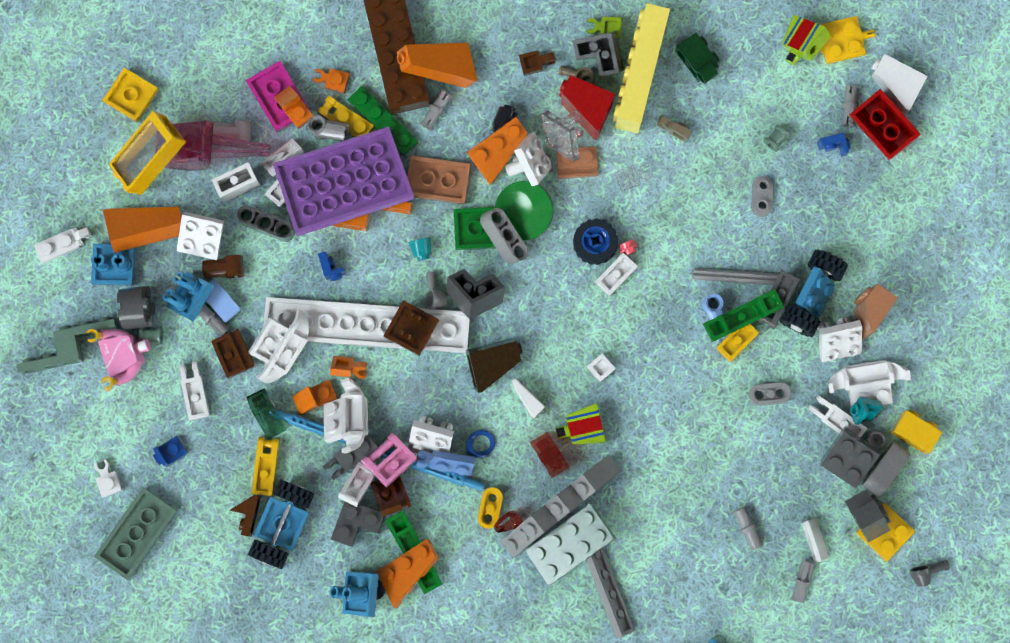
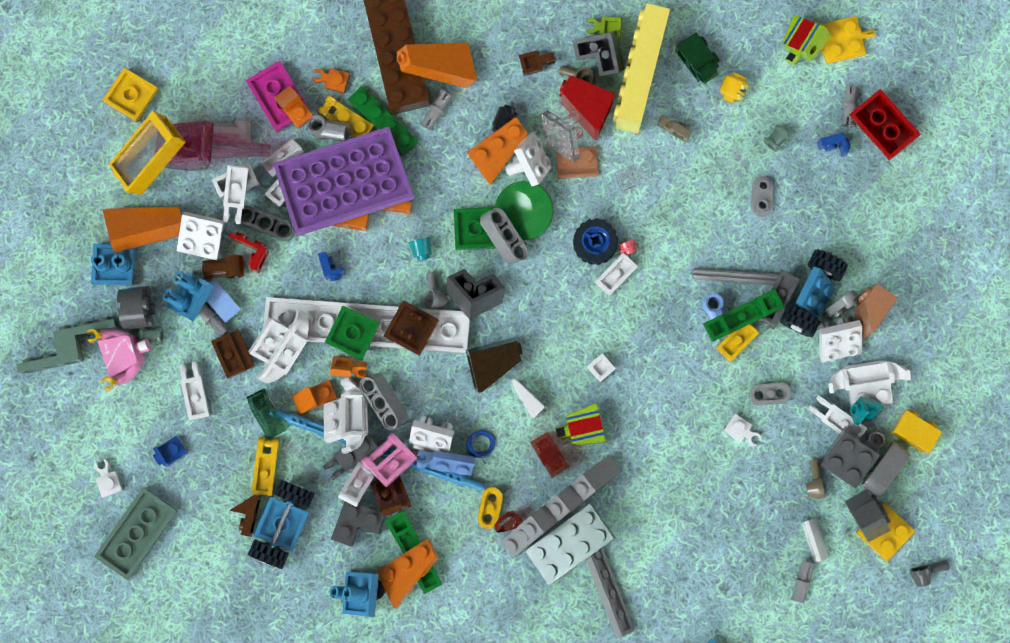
white hinge [34,227,92,264] -> none
nougat plate [407,156,471,205] -> none
light grey pin [733,507,763,550] -> none
white slope [871,54,928,115] -> none
none -> white hinge [223,165,248,224]
none -> red bracket [229,232,269,274]
none -> green plate [325,306,380,361]
none -> light grey beam [360,373,408,430]
none -> yellow head [719,72,749,104]
none -> white plate [723,414,762,447]
none -> dark tan bar [806,459,826,499]
none -> light grey plate [824,290,858,318]

